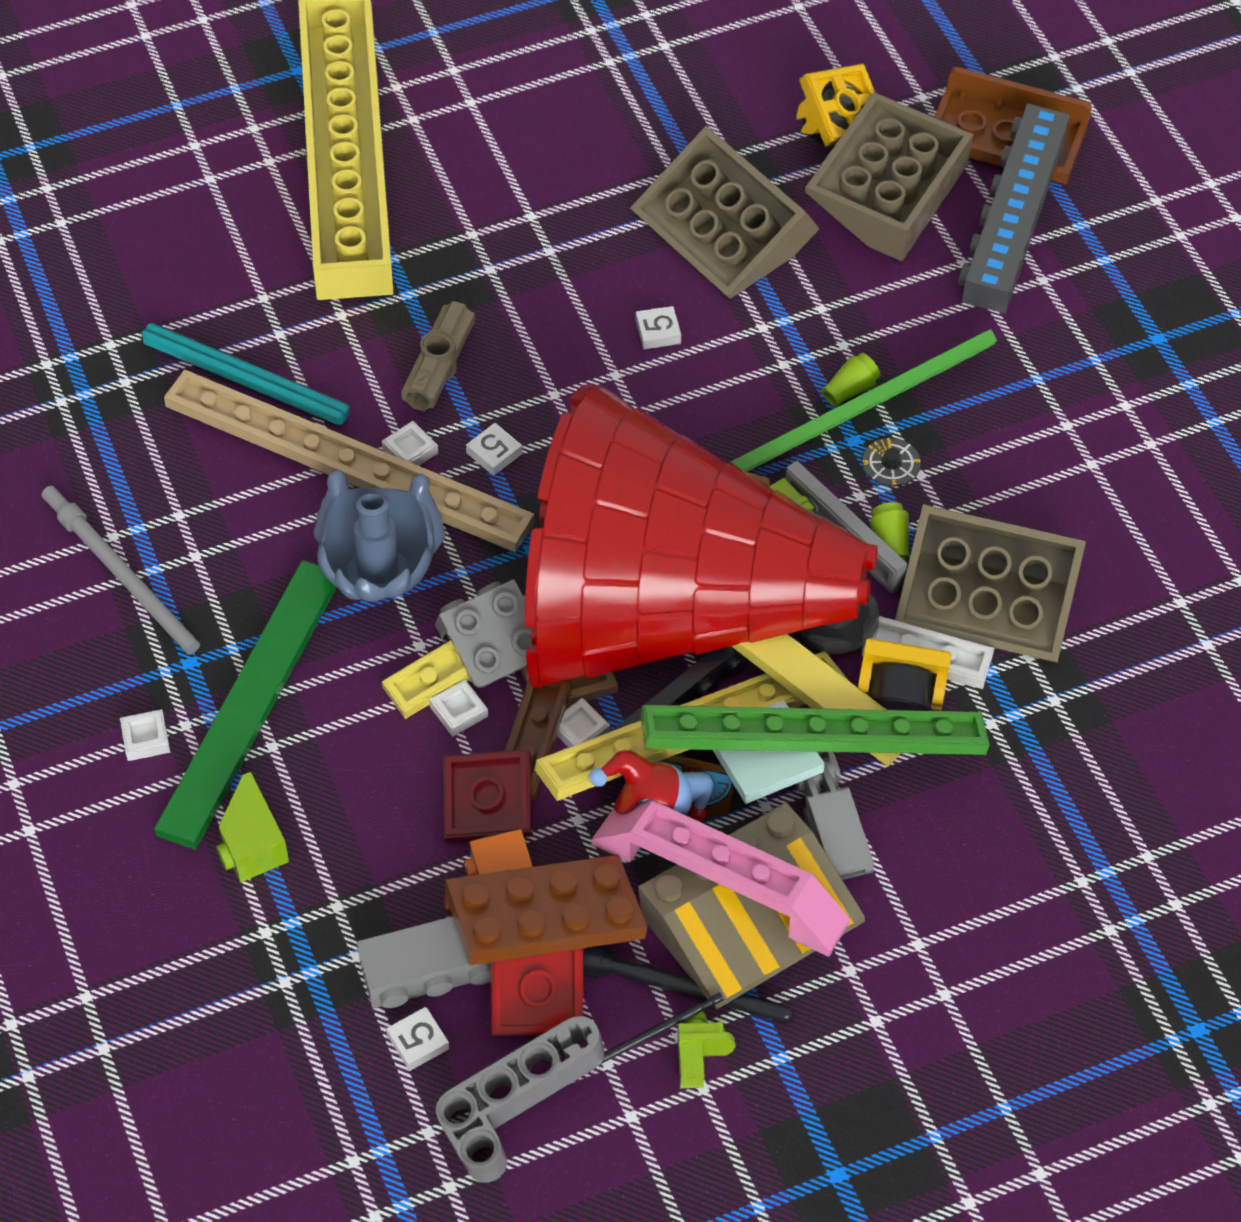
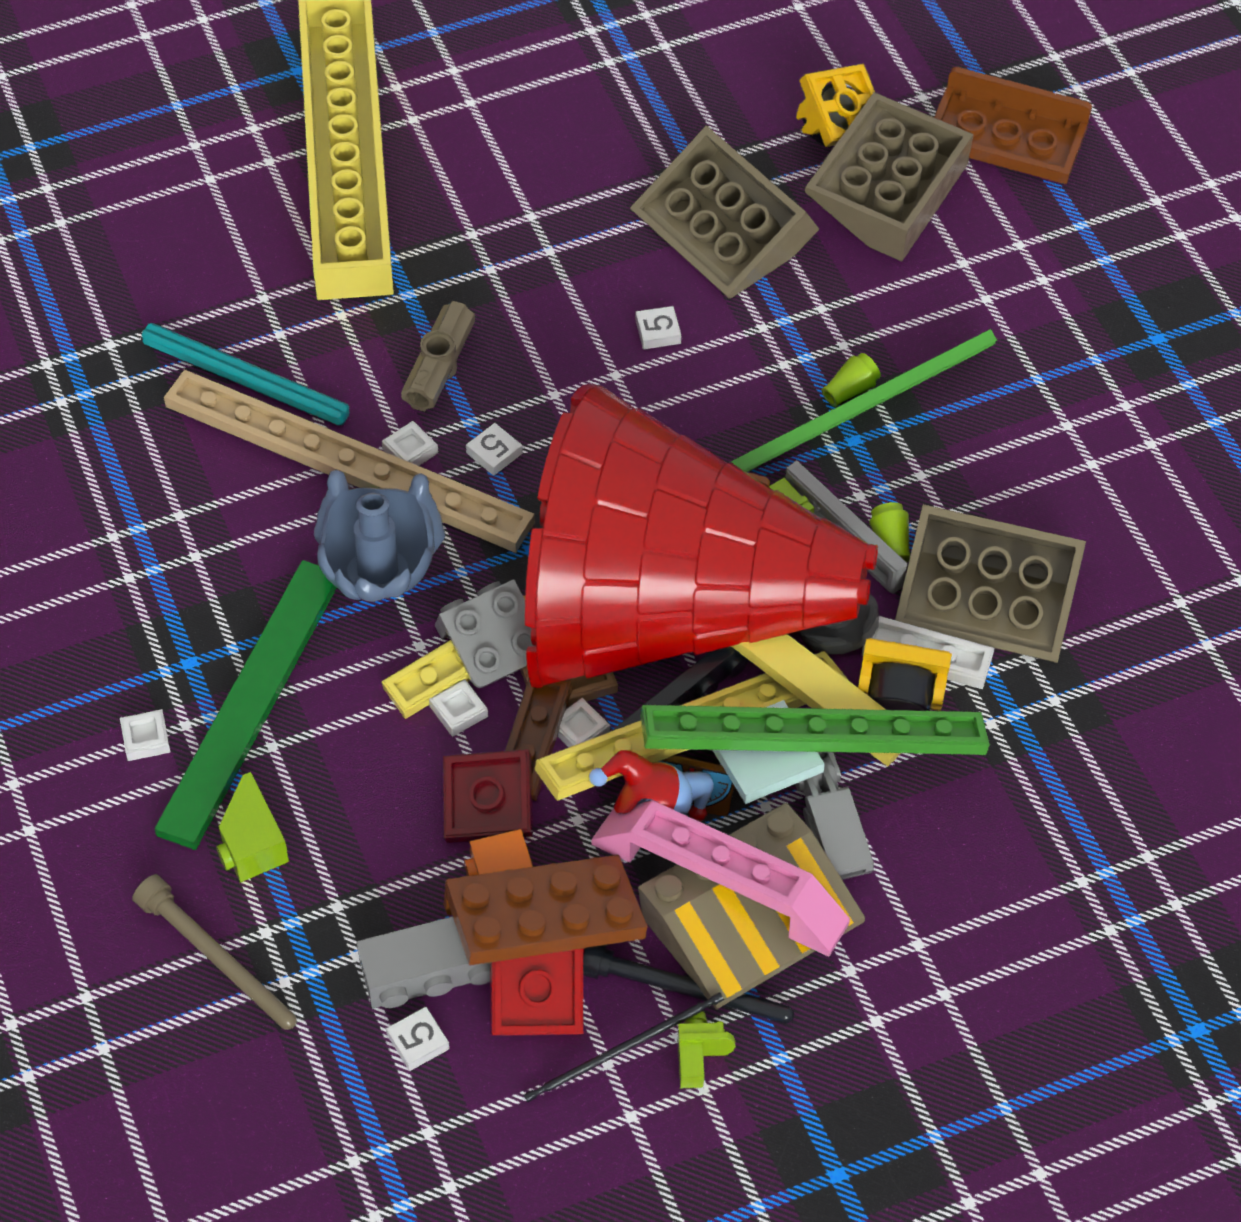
light grey bar [41,486,200,655] -> none
light grey beam [436,1016,605,1183] -> none
dark grey piece [862,438,921,487] -> none
dark grey brick [958,103,1070,314] -> none
none -> dark tan piece [132,874,297,1030]

